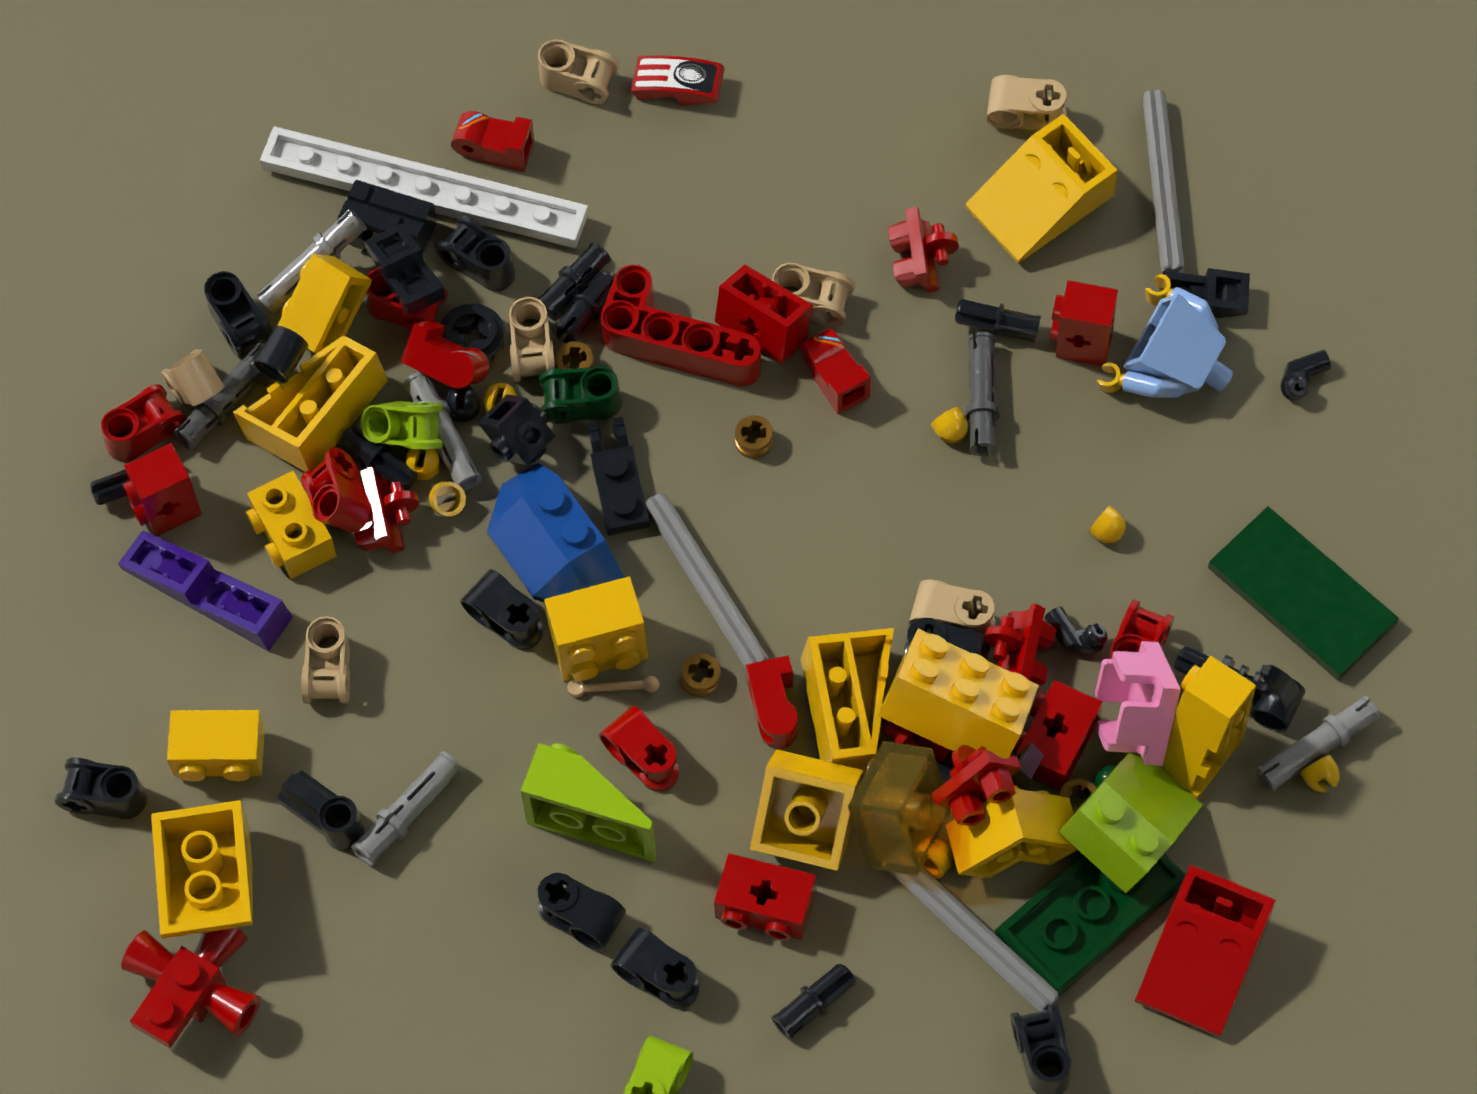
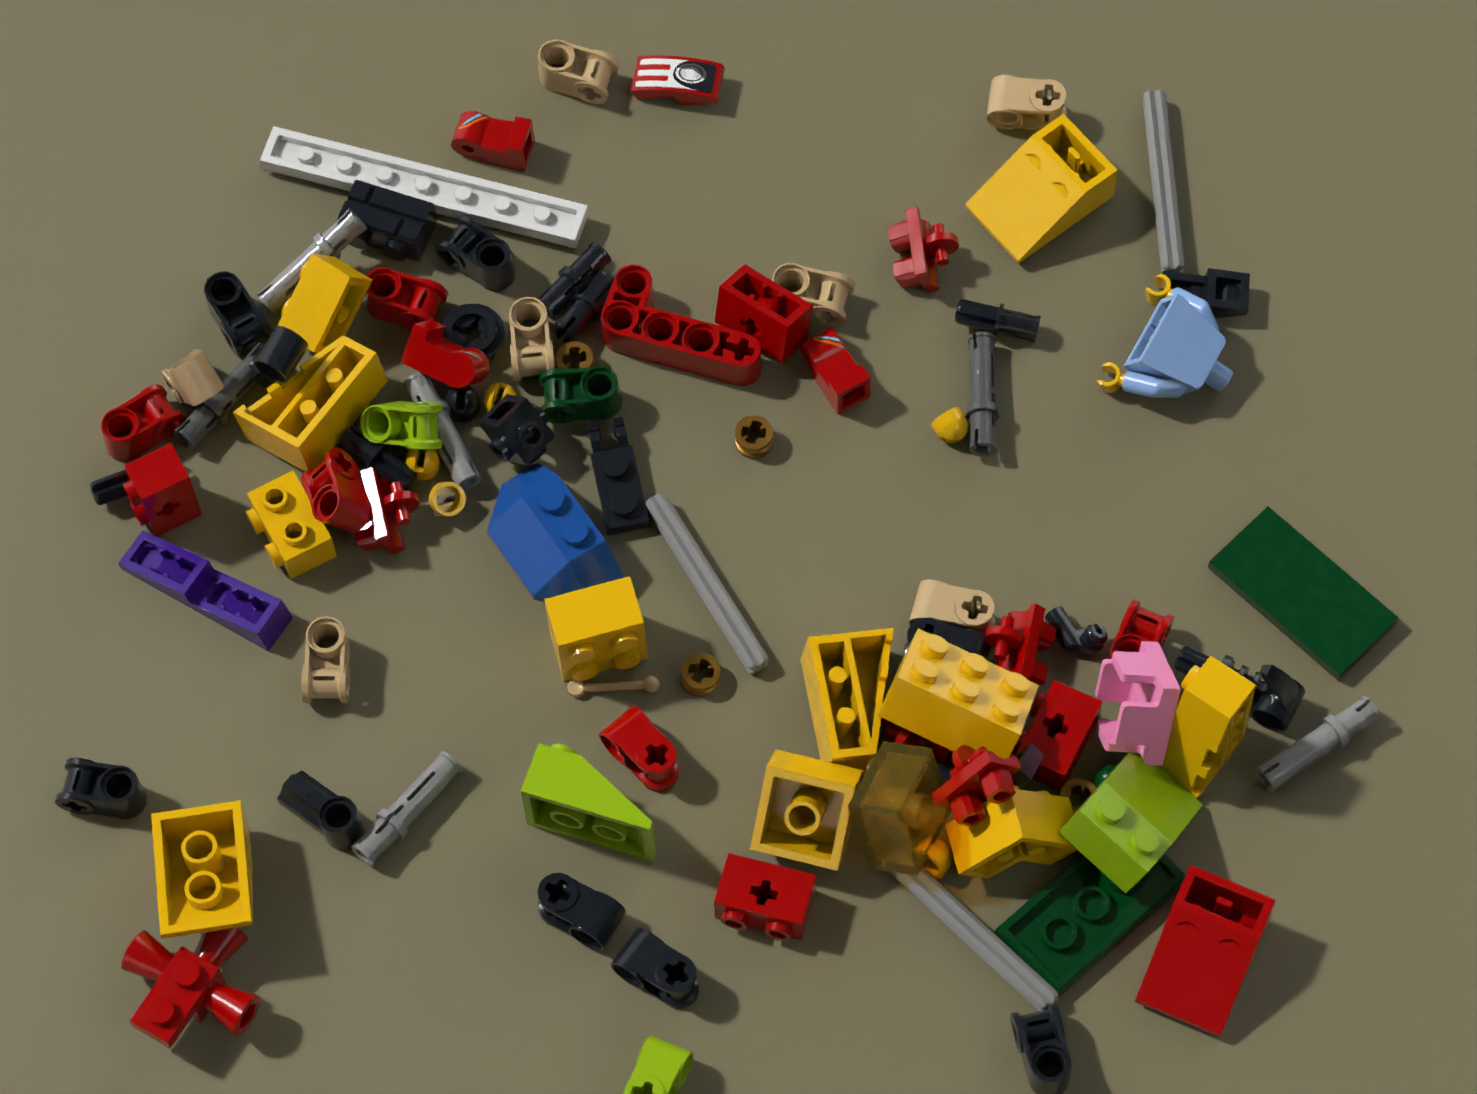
yellow brick [167,710,265,781] -> none
black slope [364,224,446,316] -> none
black piece [460,569,544,650] -> none
red leg [745,655,798,749] -> none
black axle [771,964,856,1040] -> none
red brick [1050,280,1118,366] -> none
yellow hinge [1088,505,1126,544] -> none
black arm [1280,349,1331,401] -> none
yellow hinge [1300,755,1340,793] -> none

